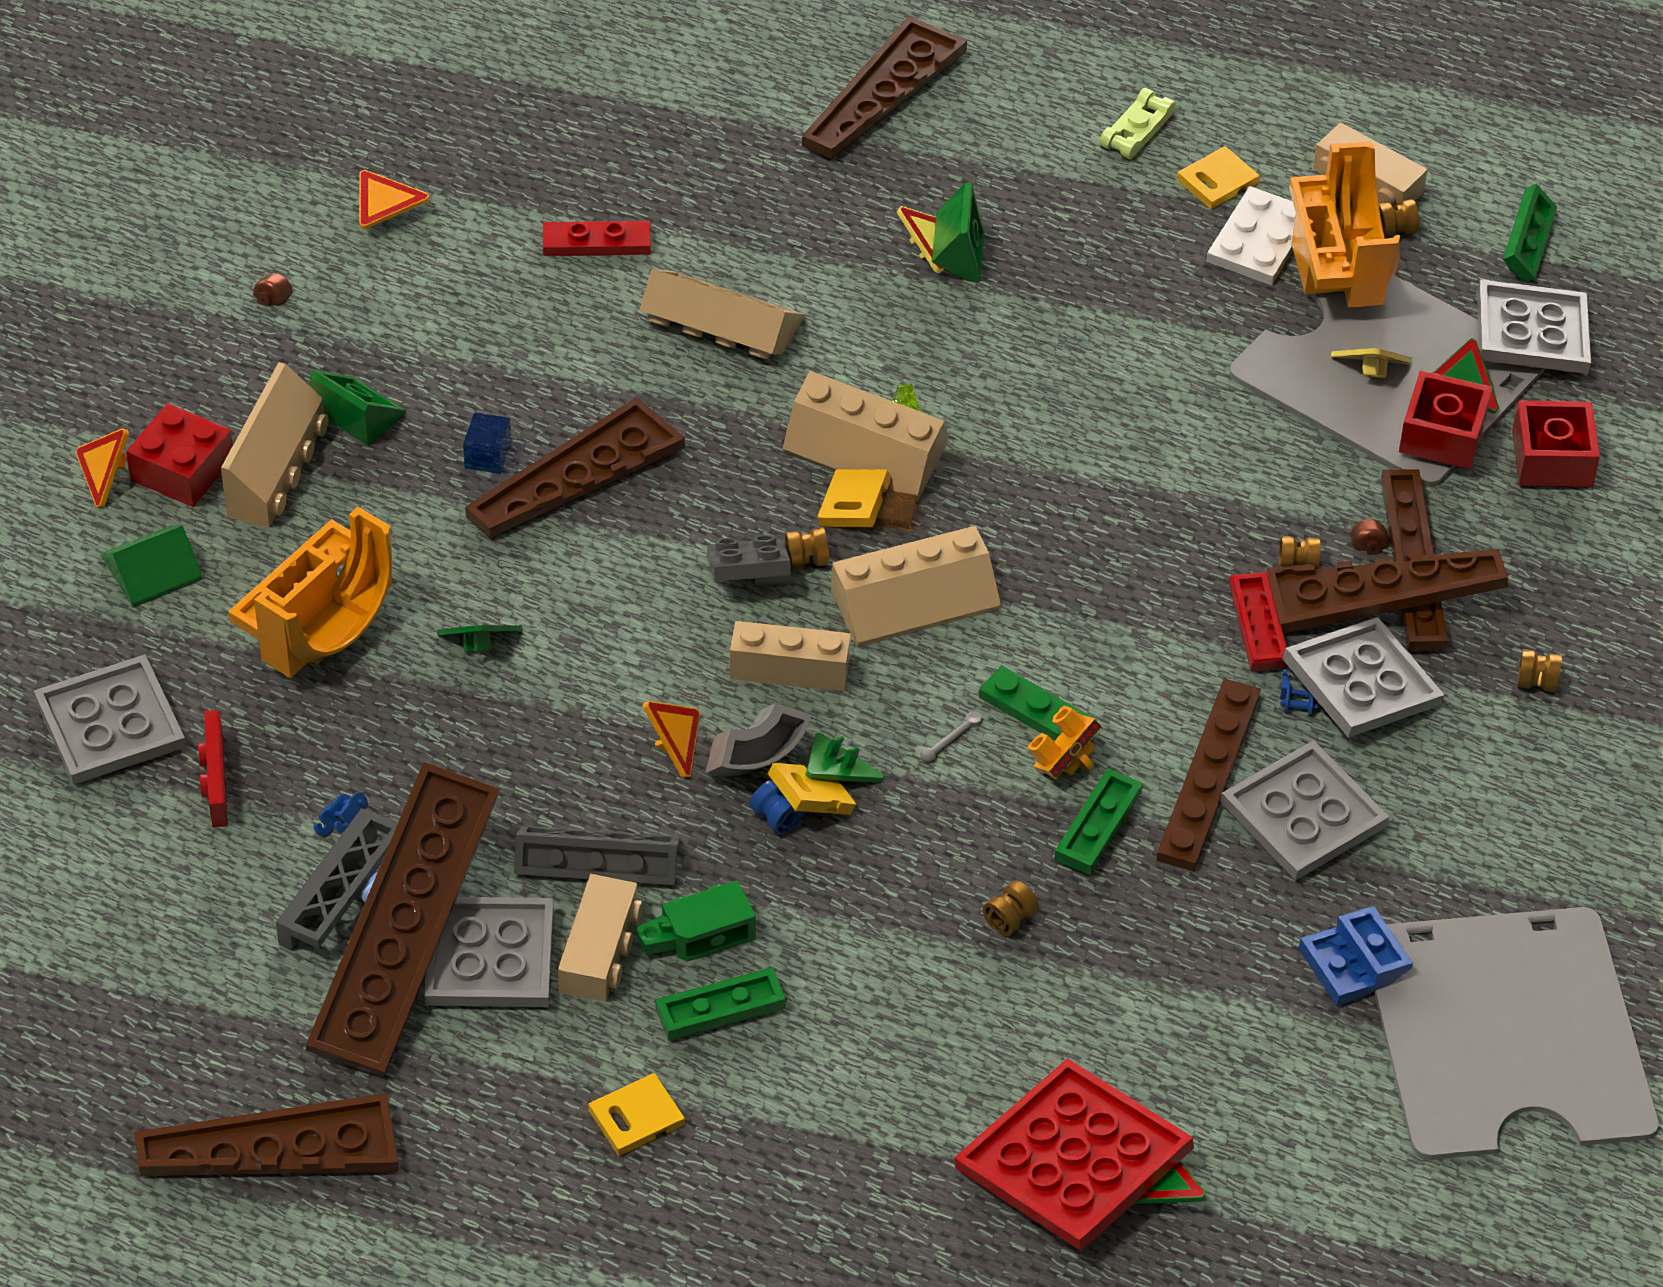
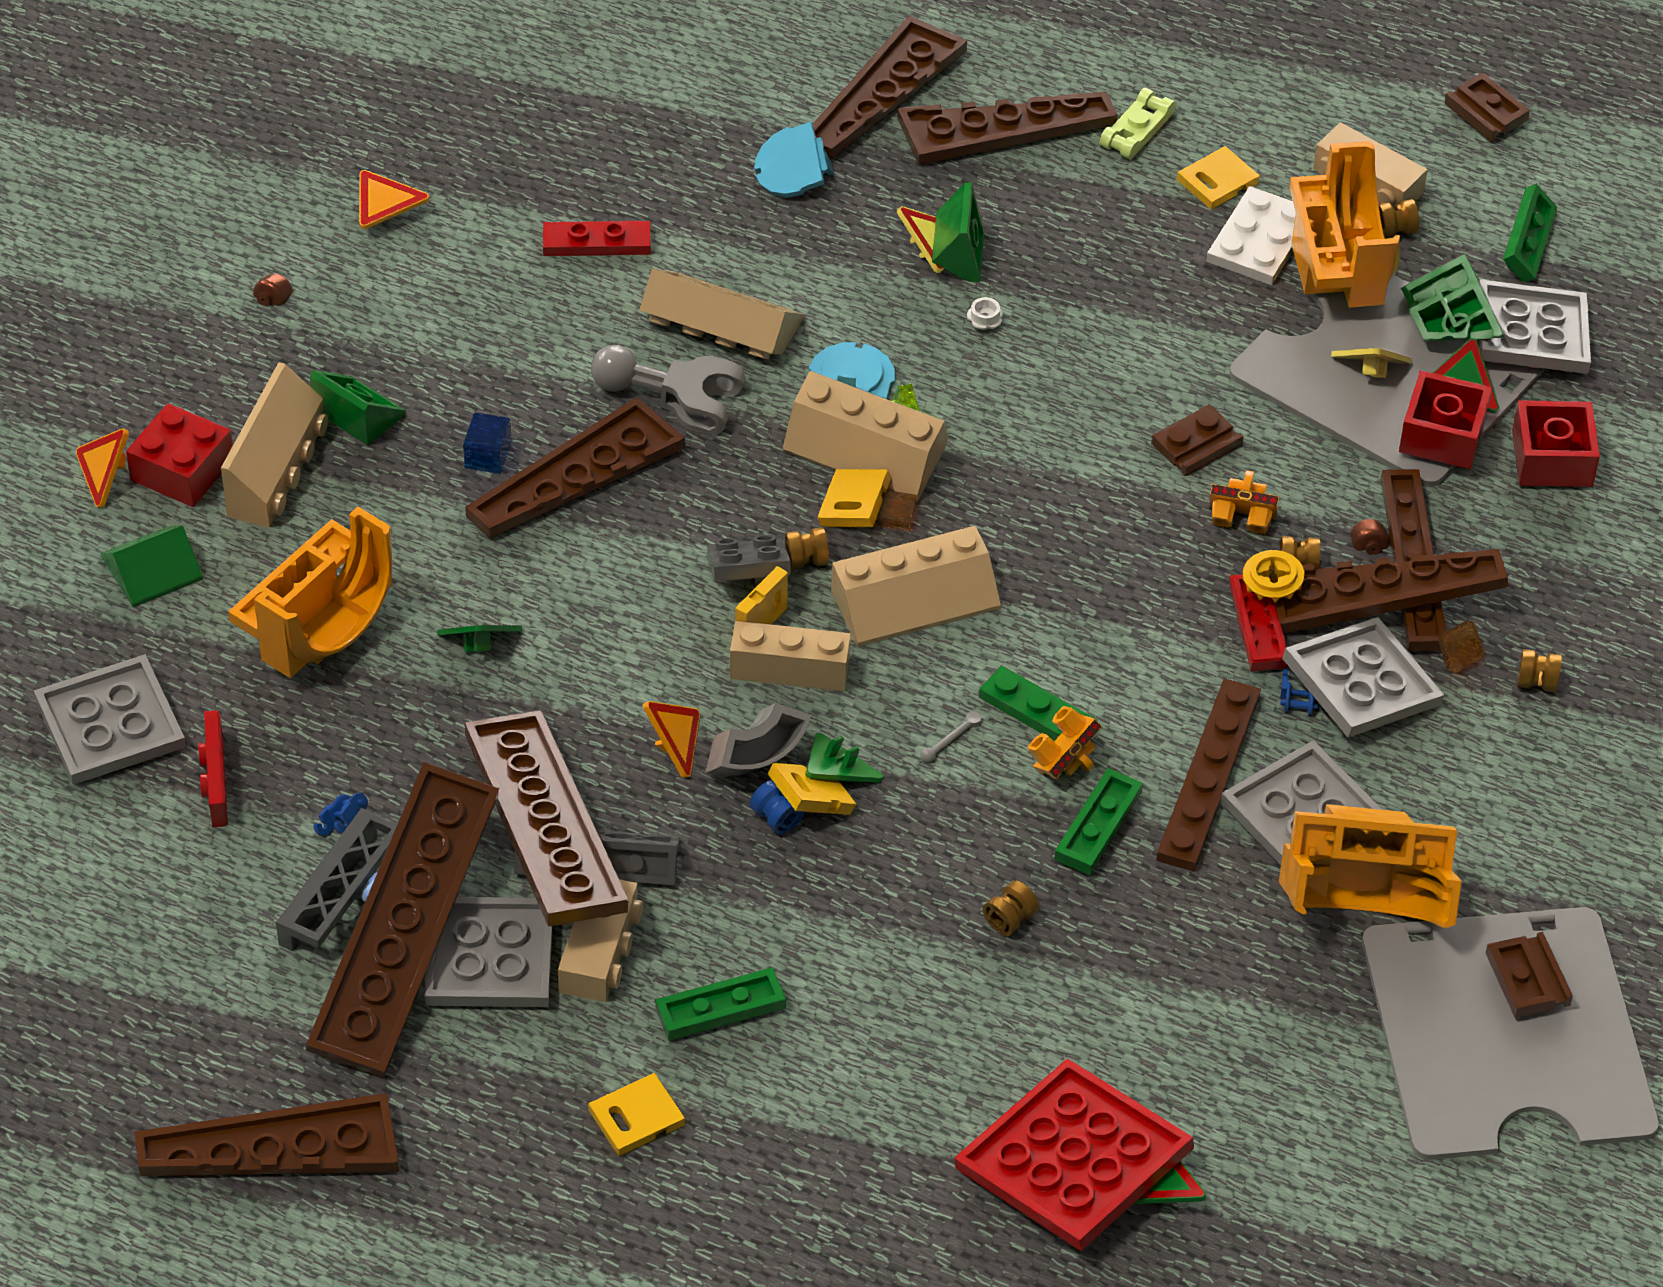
green hinge [637,880,756,962] -> none
blue slope [1298,906,1413,1006] -> none
none -> plate [465,710,628,926]
none -> light grey piece [591,345,746,435]
none -> yellow piece [735,566,788,625]
none -> medium azure piece [754,122,834,198]
none -> medium azure piece [808,342,895,399]
none -> reddish brown wing [897,92,1118,165]
none -> white plate [967,297,1003,330]
none -> reddish brown plate [1151,404,1244,476]
none -> light orange hips [1209,470,1279,534]
none -> yellow gear [1243,550,1304,603]
none -> light orange piece [1279,804,1462,928]
none -> green slope [1401,254,1505,342]
none -> clear orange tile [1437,620,1485,673]
none -> reddish brown plate [1444,72,1530,142]
none -> reddish brown plate [1485,932,1573,1018]

